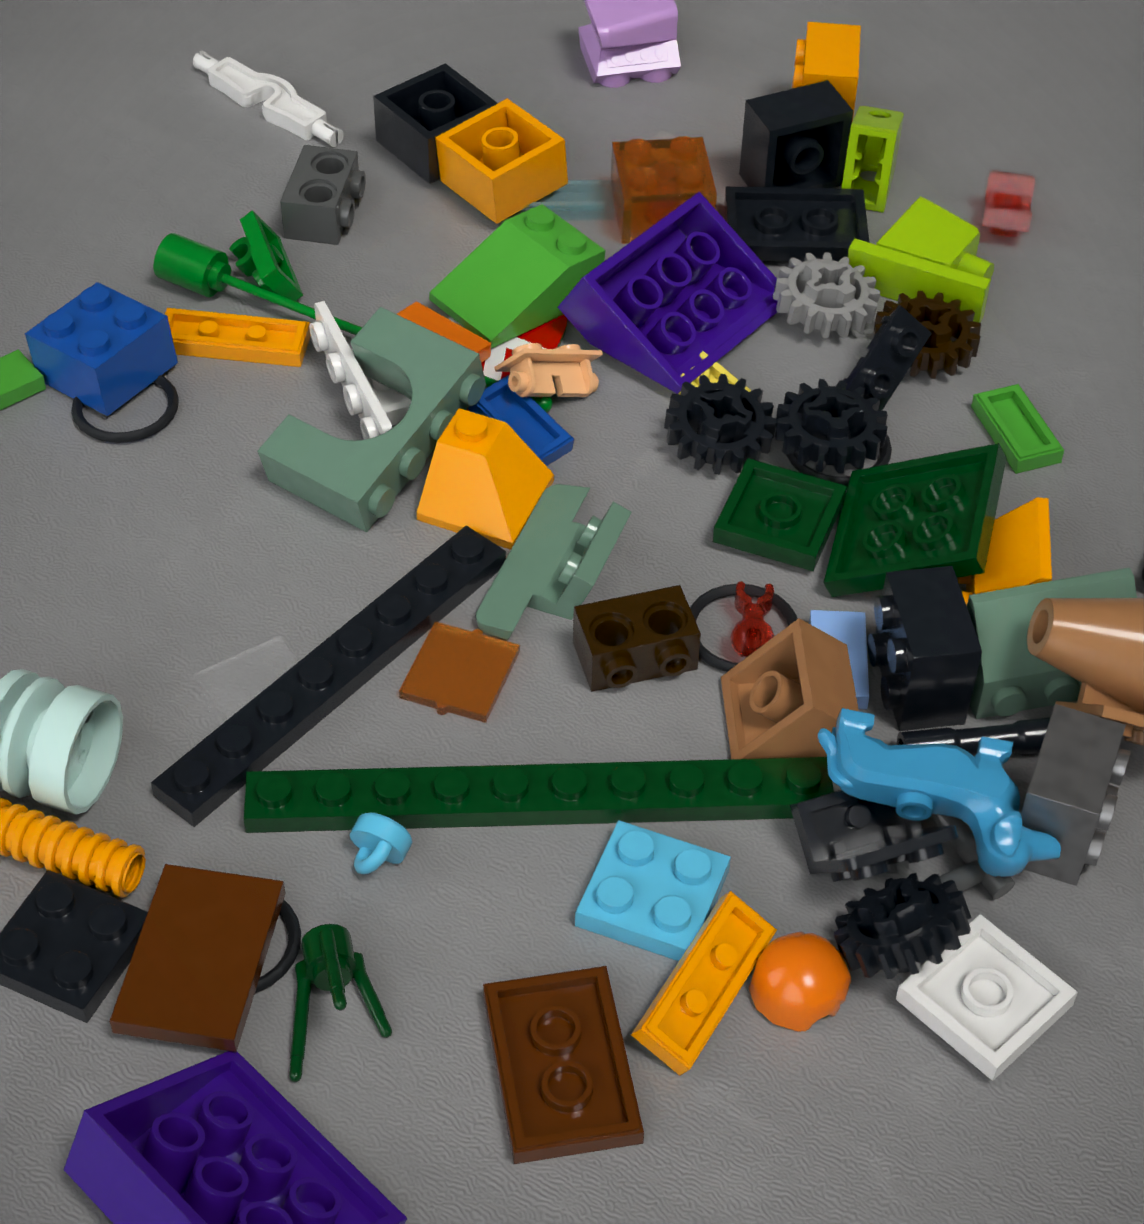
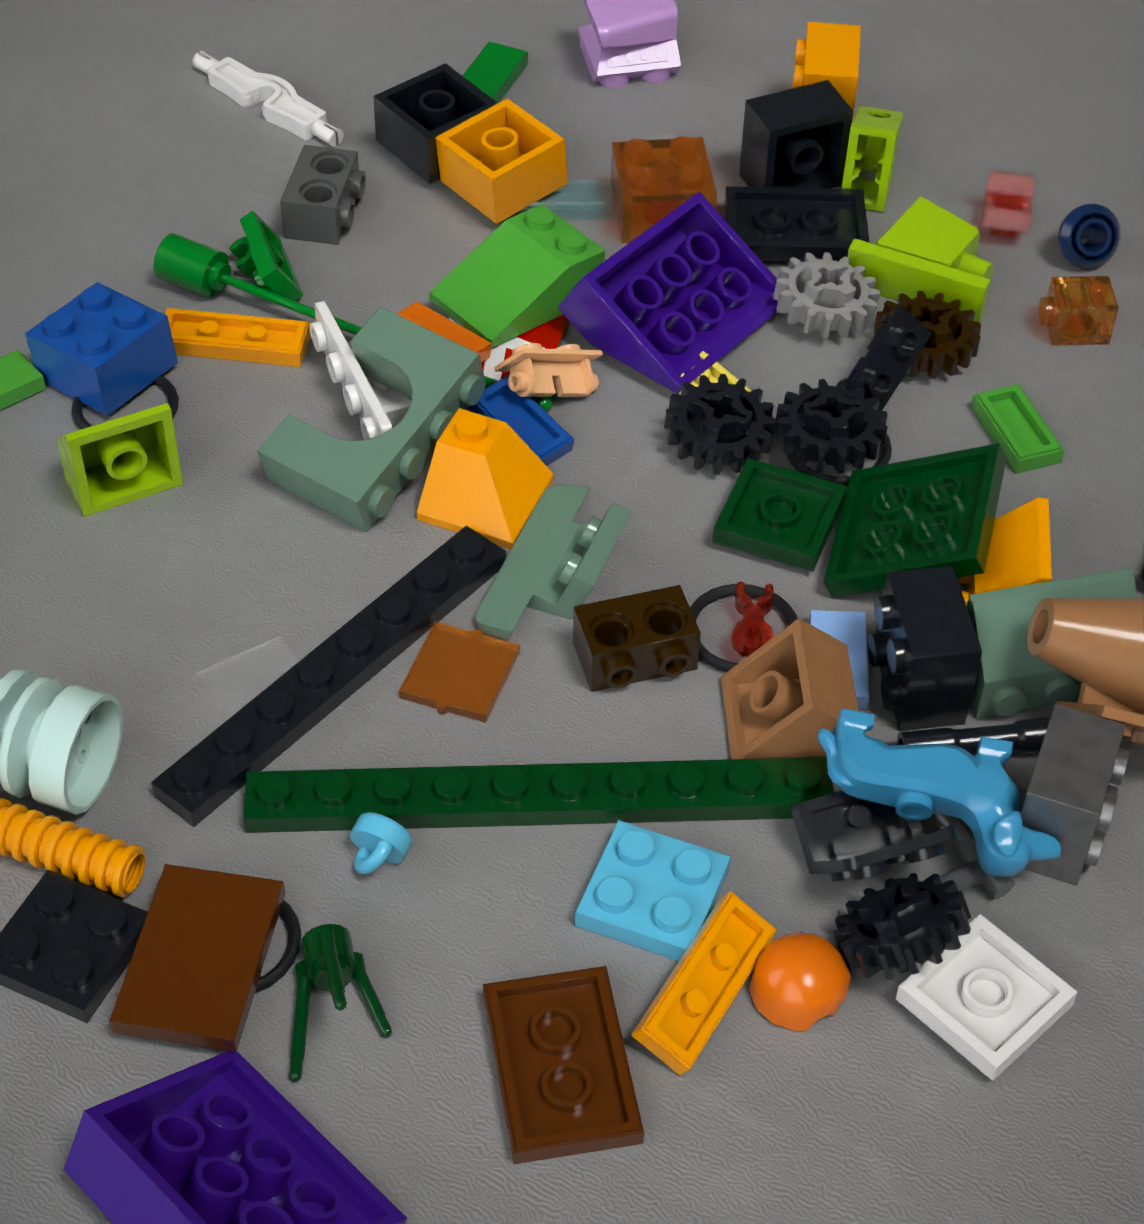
none -> lime slope [56,403,183,517]
none -> green tile [462,41,528,103]
none -> clear orange brick [1038,276,1119,346]
none -> dark blue cone [1058,204,1120,269]

